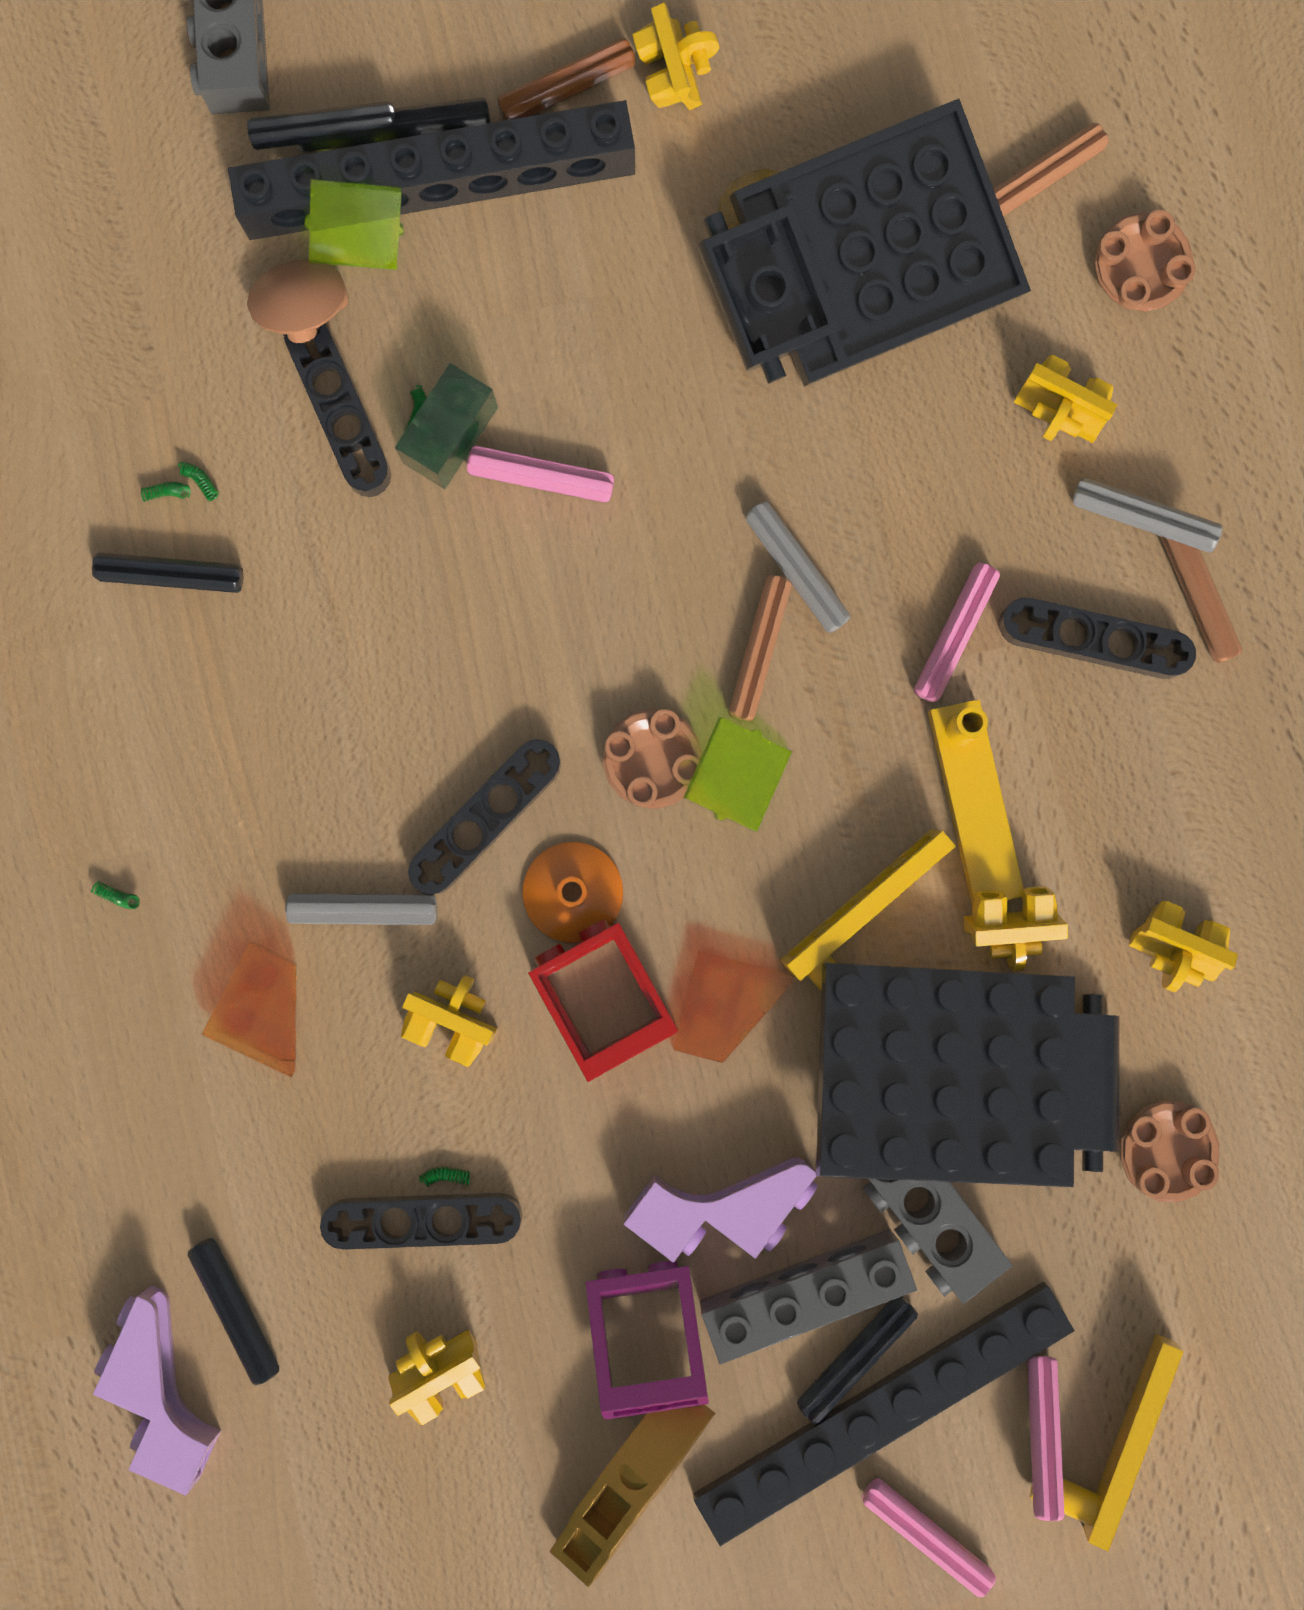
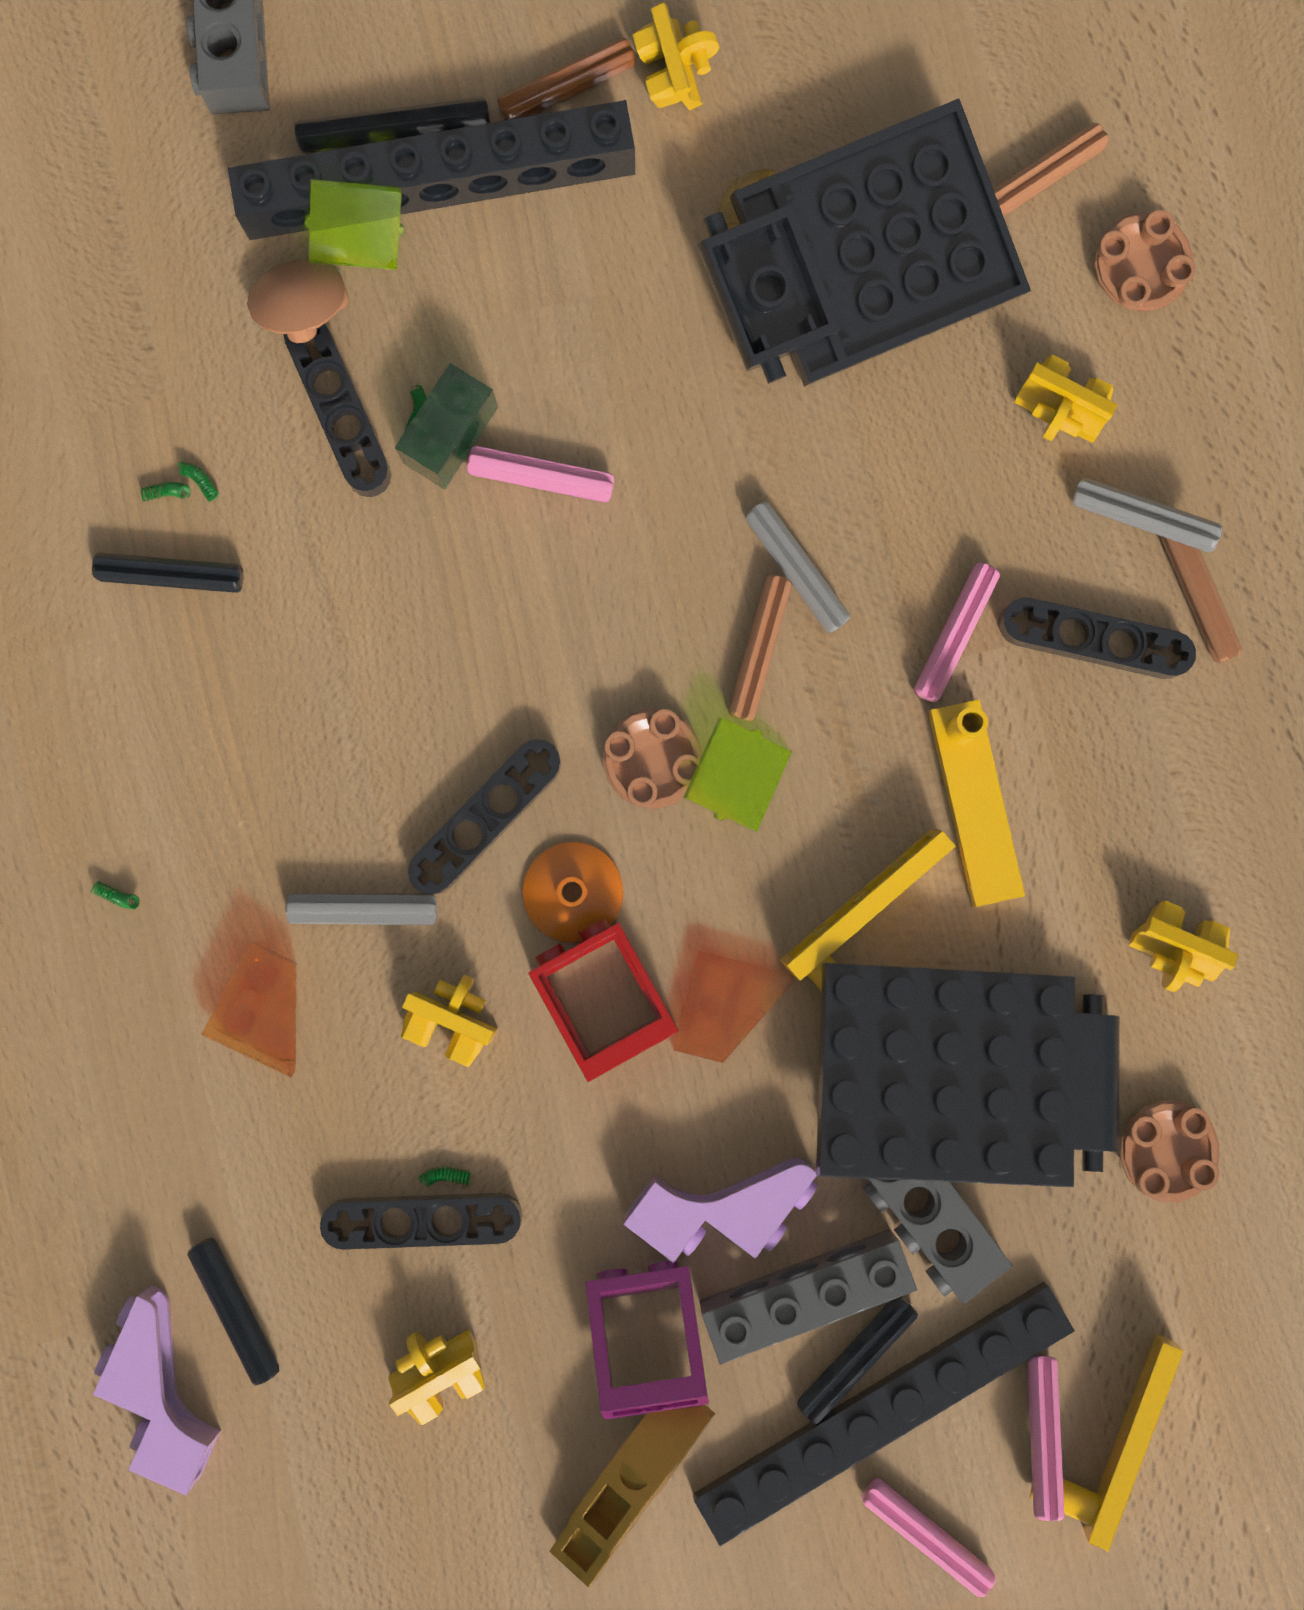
black axle [247,101,397,150] -> none
yellow hips [964,886,1068,972] -> none

